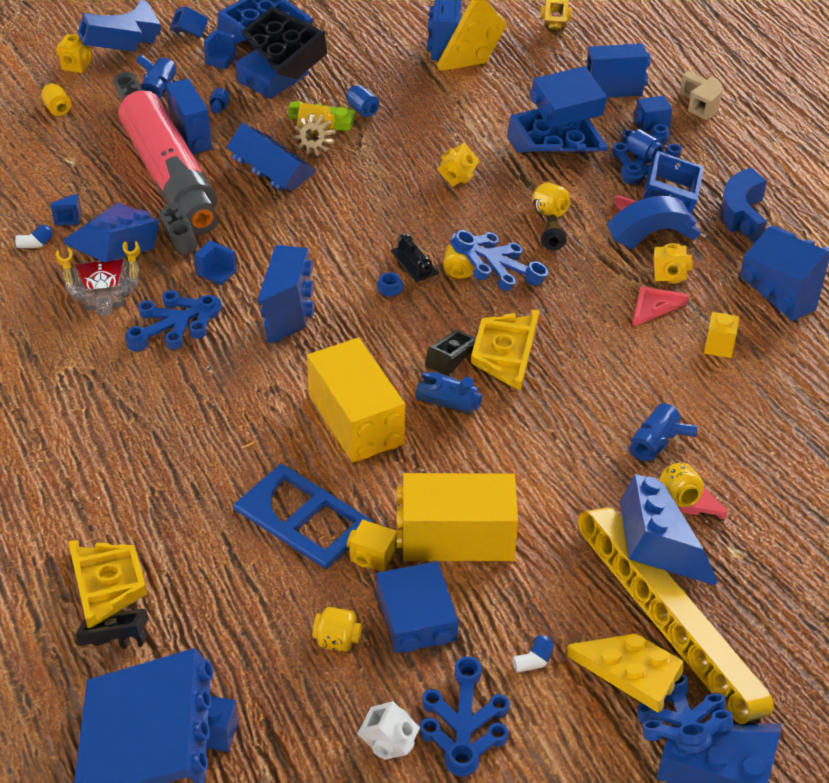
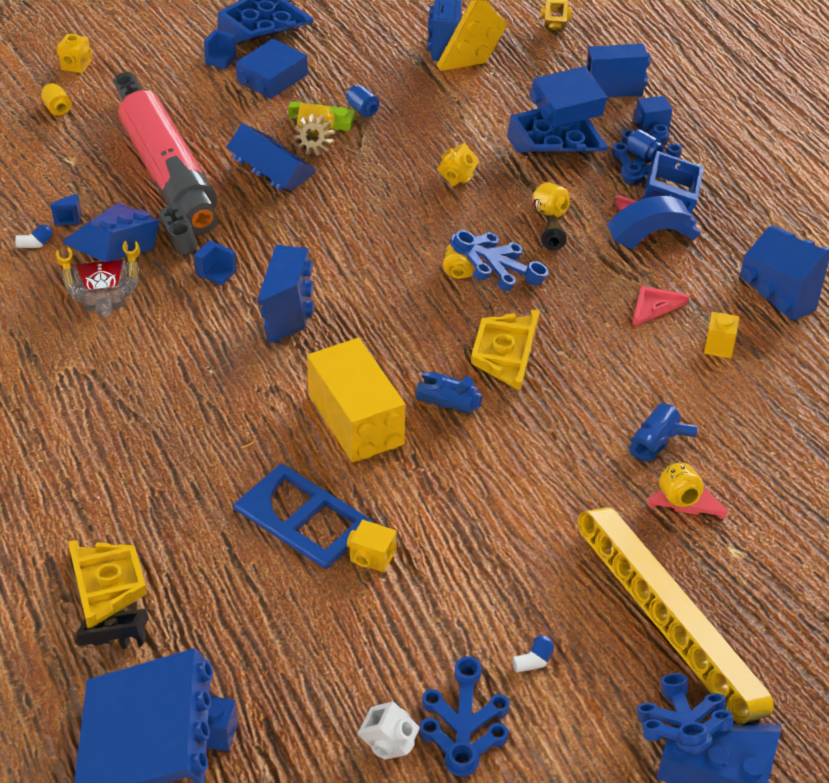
blue arch [78,0,161,52] -> none
blue plant [125,290,222,351] -> none
blue piece [136,55,177,99] -> none
blue brick [166,78,212,154] -> none
blue panel [169,6,208,38] -> none
blue cylinder [209,88,230,114] -> none
black wedge [242,6,327,79] -> none
yellow head [312,607,362,652] -> none
blue brick [376,561,458,653] -> none
blue plate [377,272,403,297] -> none
black hinge [391,234,439,282] -> none
yellow brick [397,473,518,561] -> none
pearl dark grey slope [425,329,476,376] -> none
yellow wing [567,633,683,713] -> none
blue wedge [620,474,718,586] -> none
yellow brick [654,243,692,284] -> none
tan brick [680,71,723,120] -> none
blue arch [720,167,767,243] -> none

